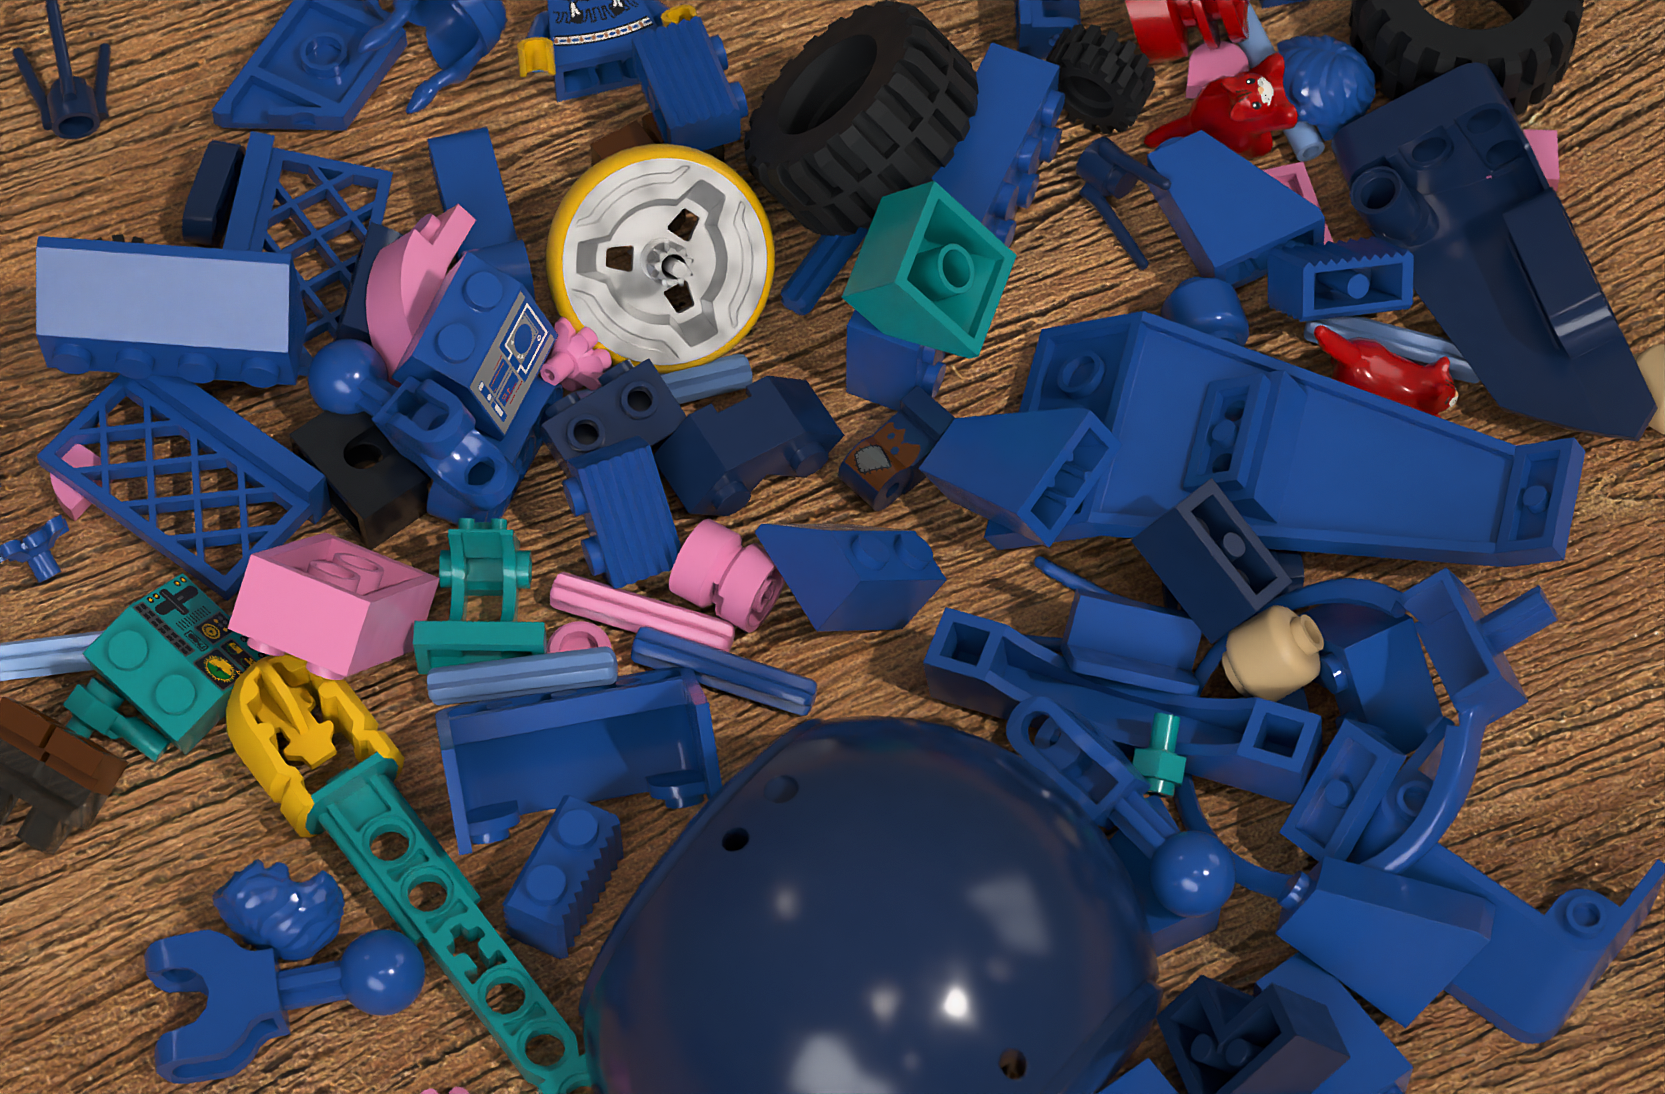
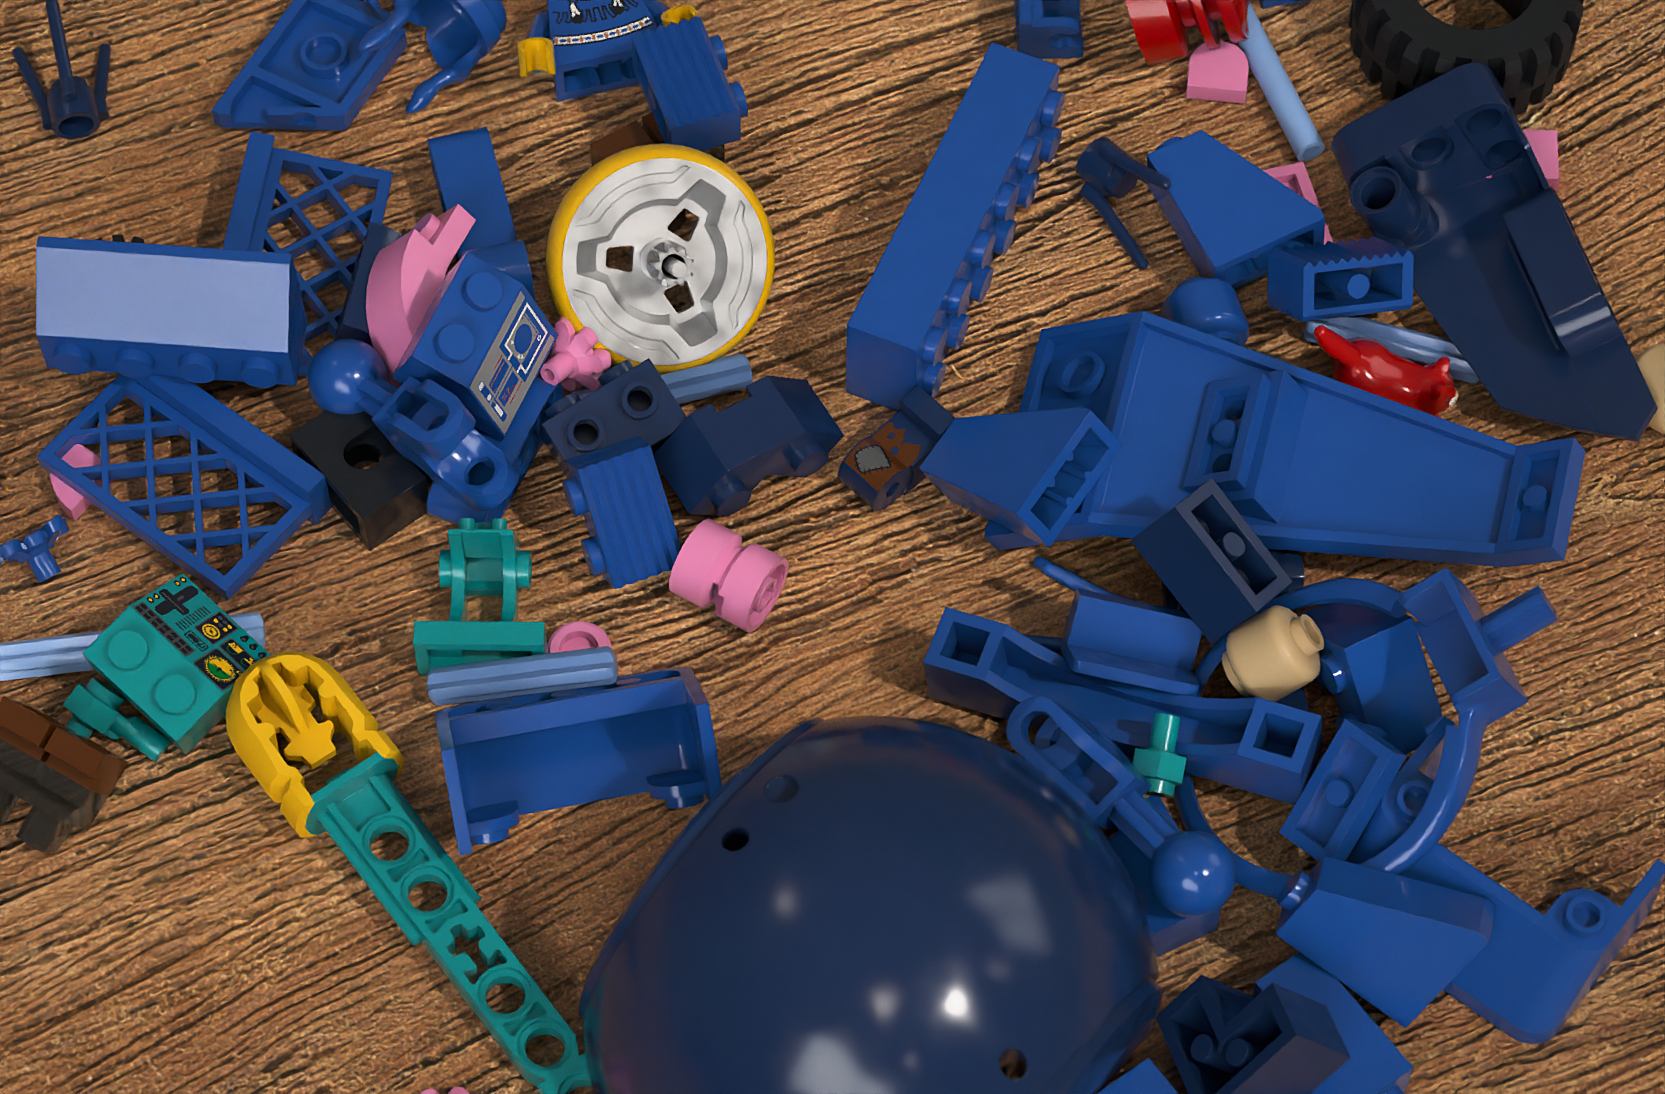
blue piece [144,929,426,1084] -> none
dark blue beam [182,140,246,247] -> none
blue hair [212,859,345,962] -> none
bright pink brick [227,532,440,680] -> none
blue brick [502,795,624,959] -> none
bright pink axle [550,572,735,652] -> none
blue axle [631,626,817,716] -> none
black tyre [744,0,979,237] -> none
blue slope [755,523,947,631] -> none
blue axle [781,227,869,316] -> none
teal slope [842,181,1017,359] -> none
black tyre [1045,24,1156,134] -> none
red animal [1143,52,1298,160] -> none
blue hair [1277,34,1376,141] -> none

